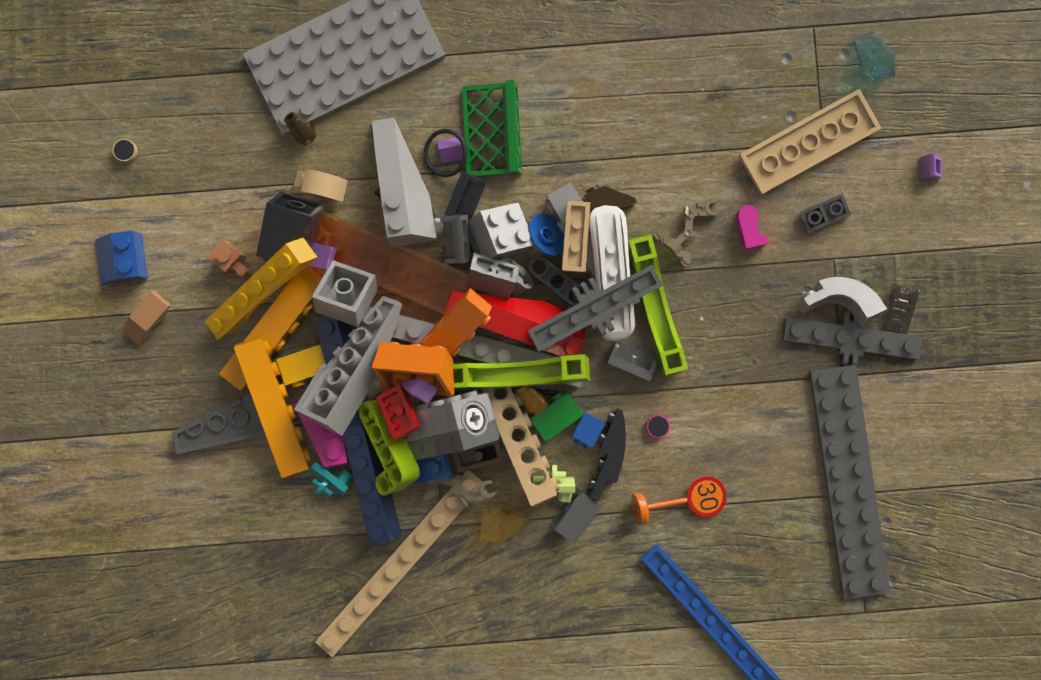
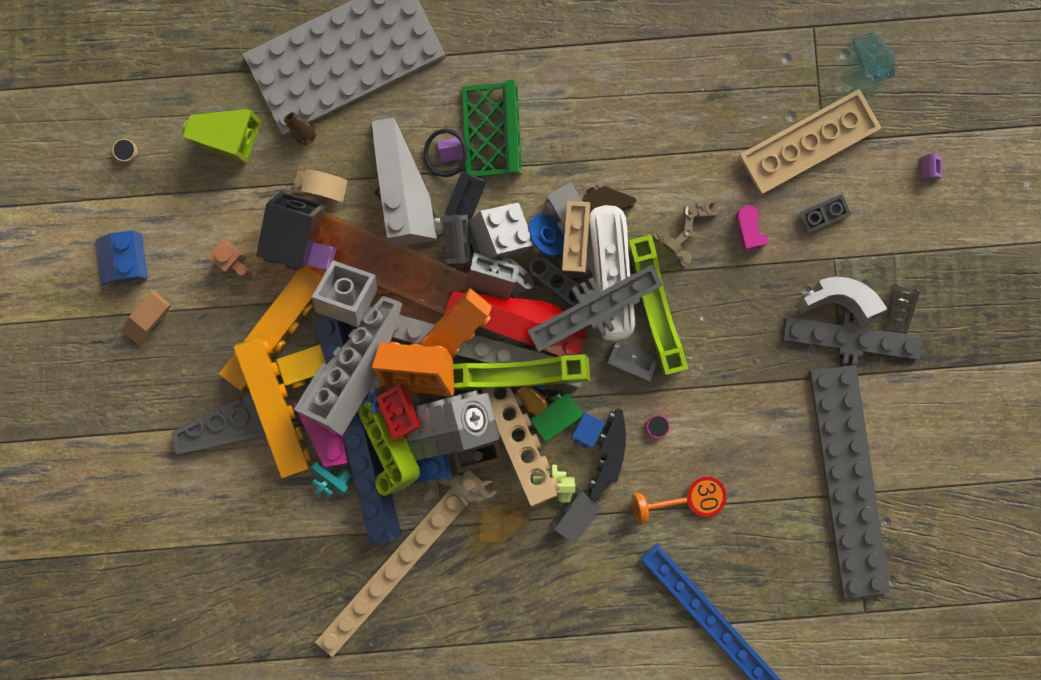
yellow arch [204,238,317,340] -> none
medium lavender slope [402,378,437,403] -> none
none -> lime slope [182,109,262,163]
none -> blue bar [362,389,388,414]

